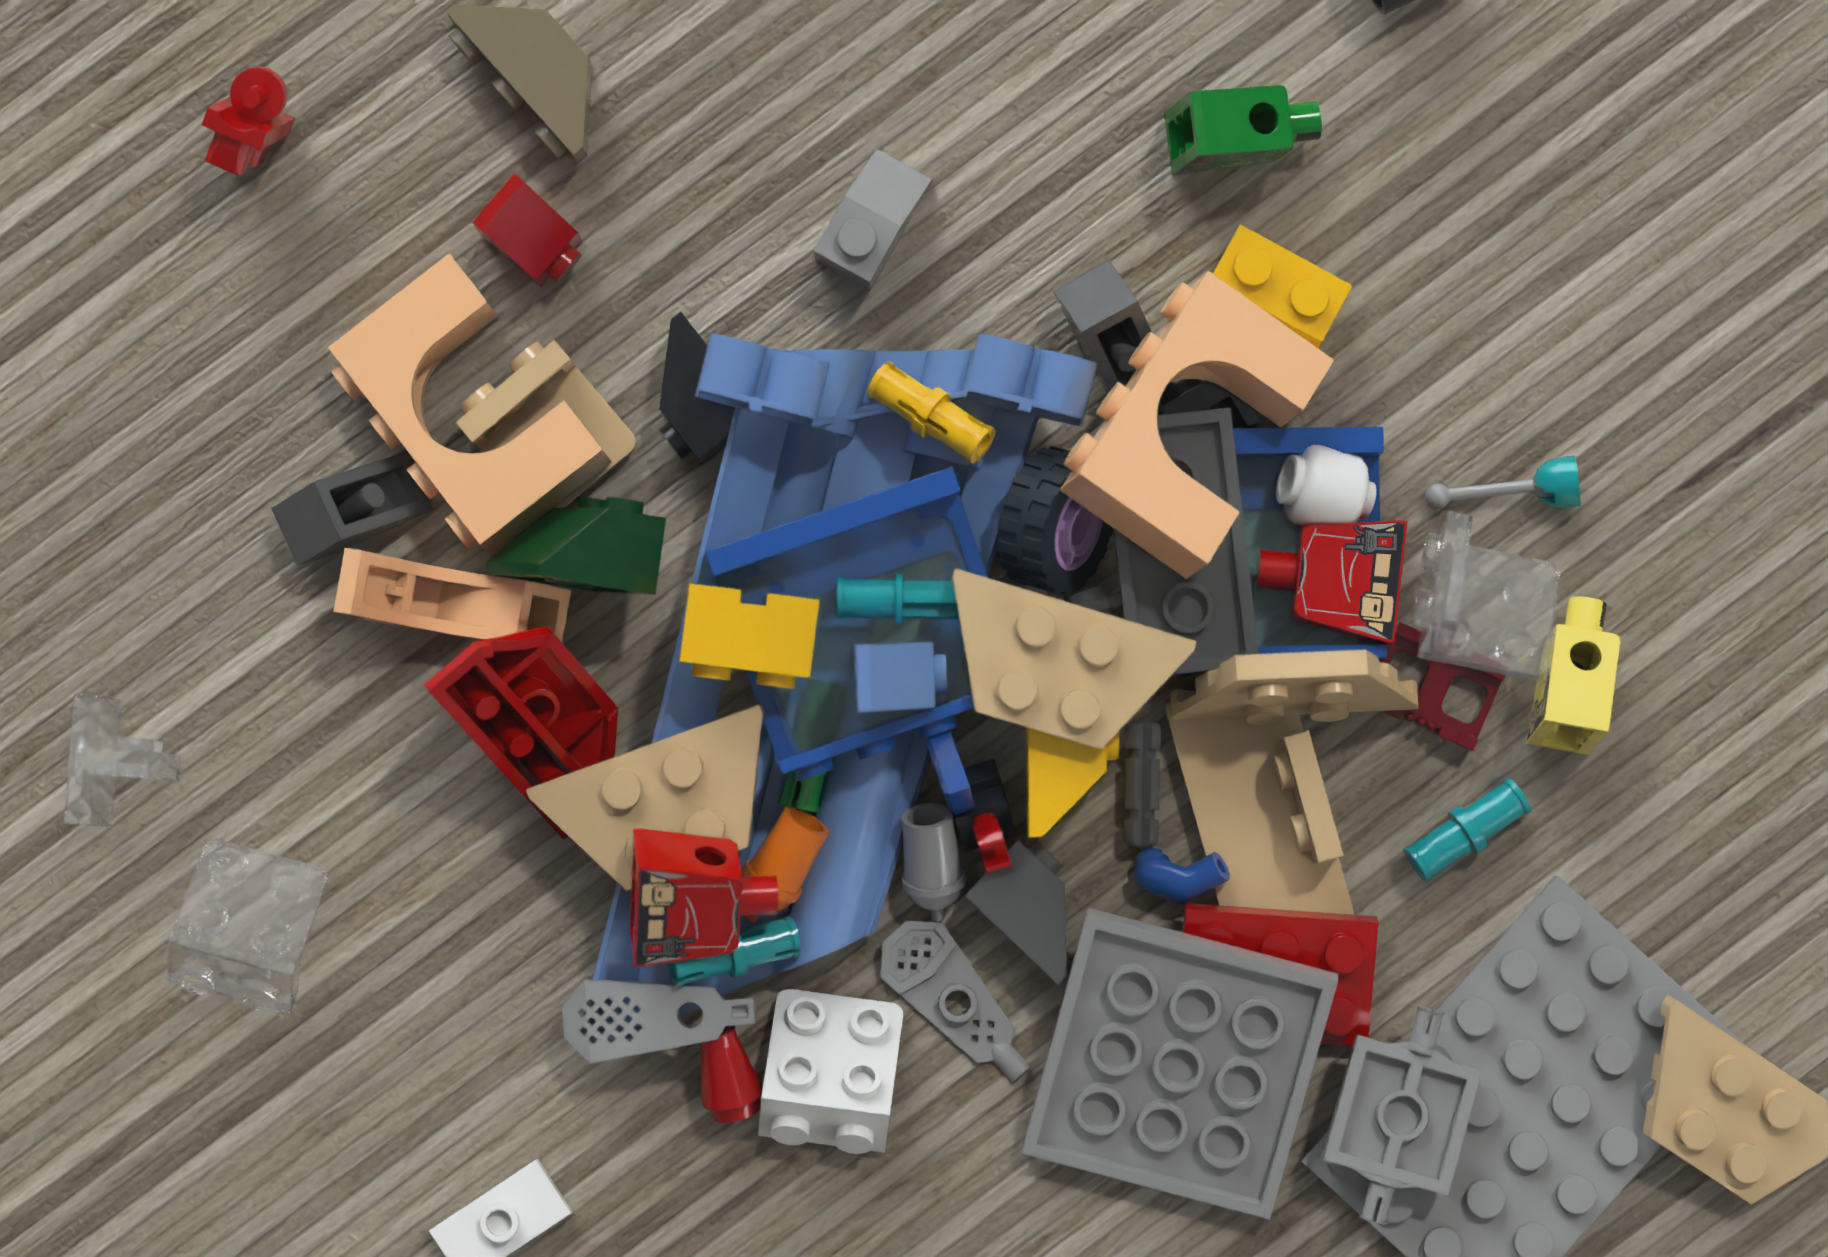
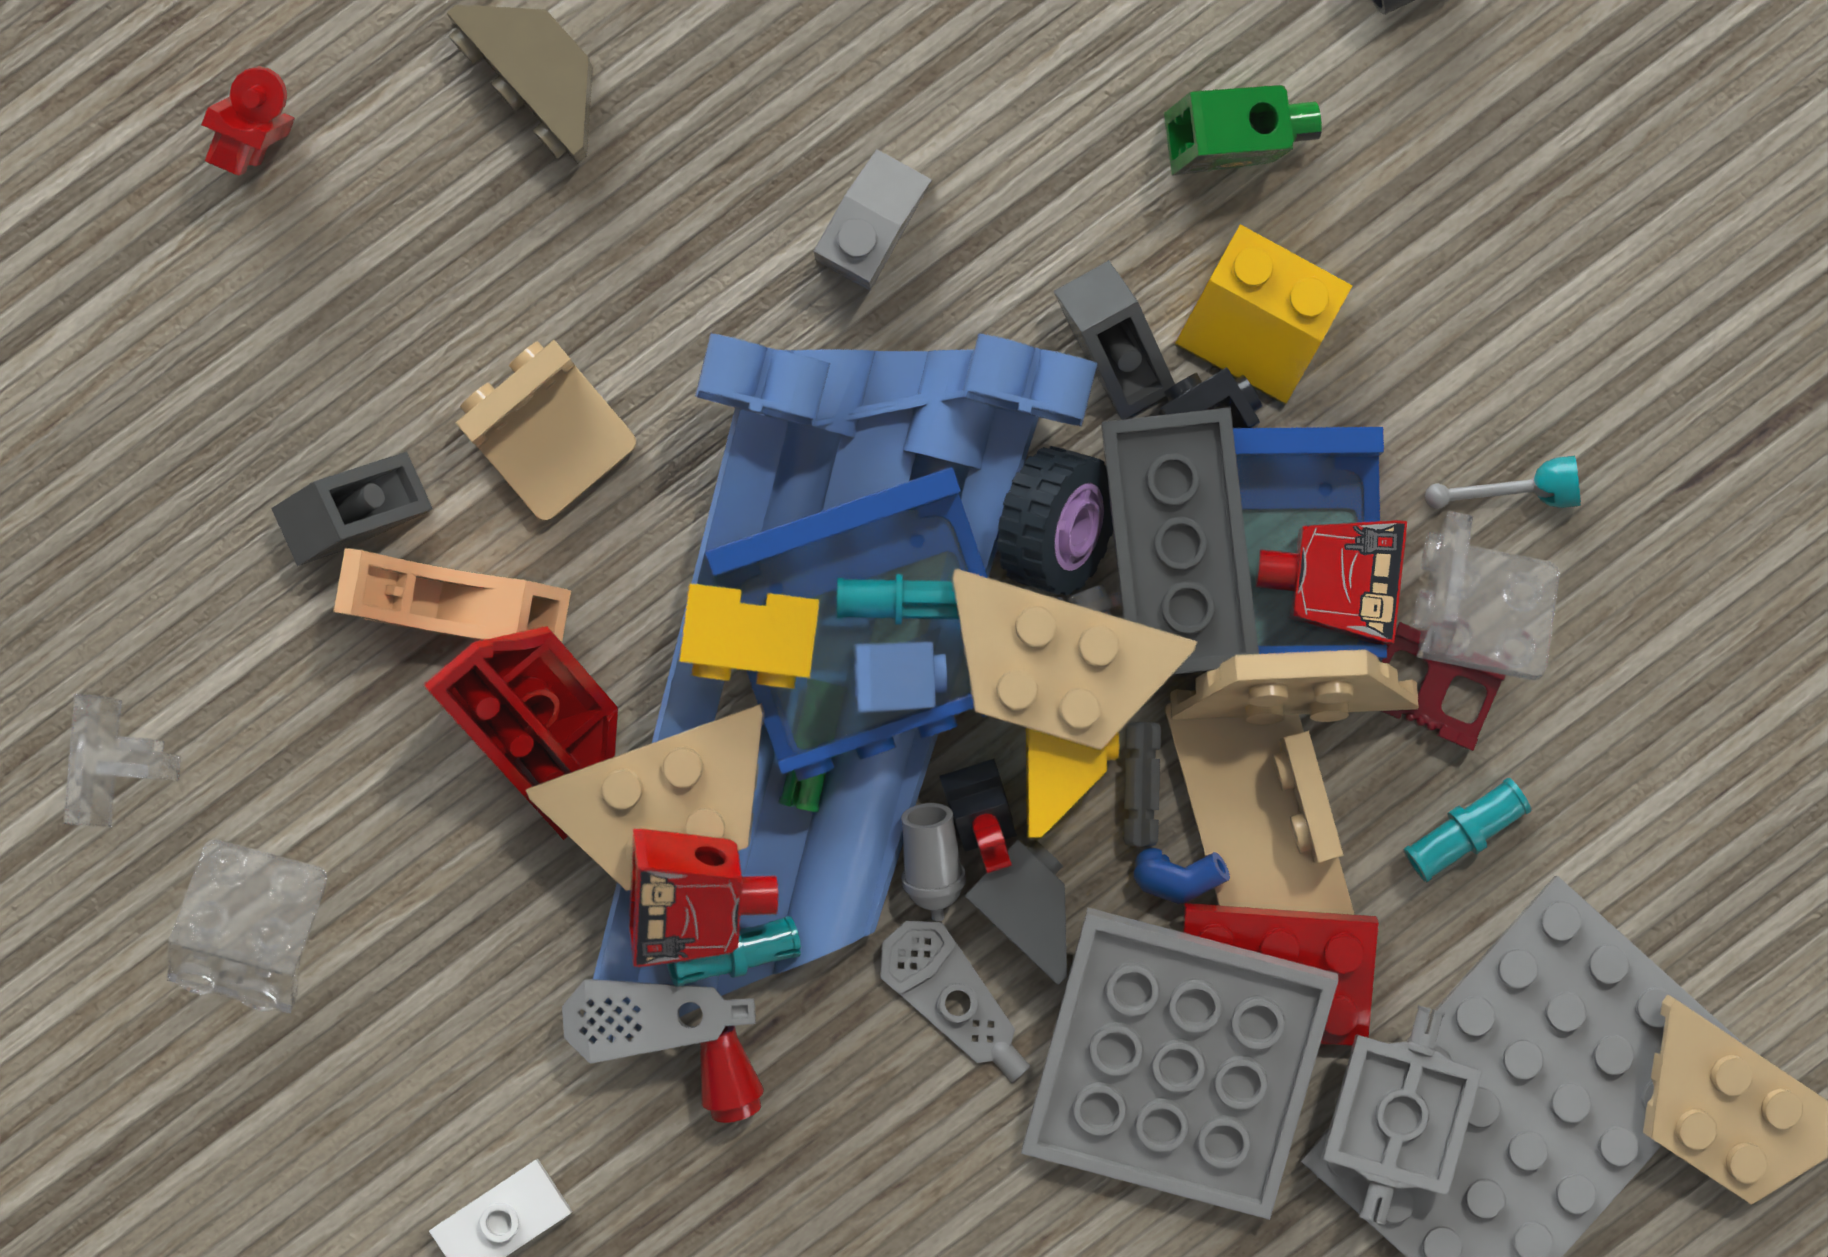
light nougat arch [328,254,612,555] -> none
red slope [472,174,582,288] -> none
dark green slope [485,497,666,595] -> none
black slope [659,312,735,465] -> none
orange piece [742,806,830,922] -> none
white bracket [758,989,903,1154] -> none
yellow pin [867,361,996,464] -> none
blue tile [926,730,976,816] -> none
light nougat arch [1060,271,1334,579] -> none
white head [1276,445,1376,526] -> none
light yellow torso [1526,596,1620,755] -> none

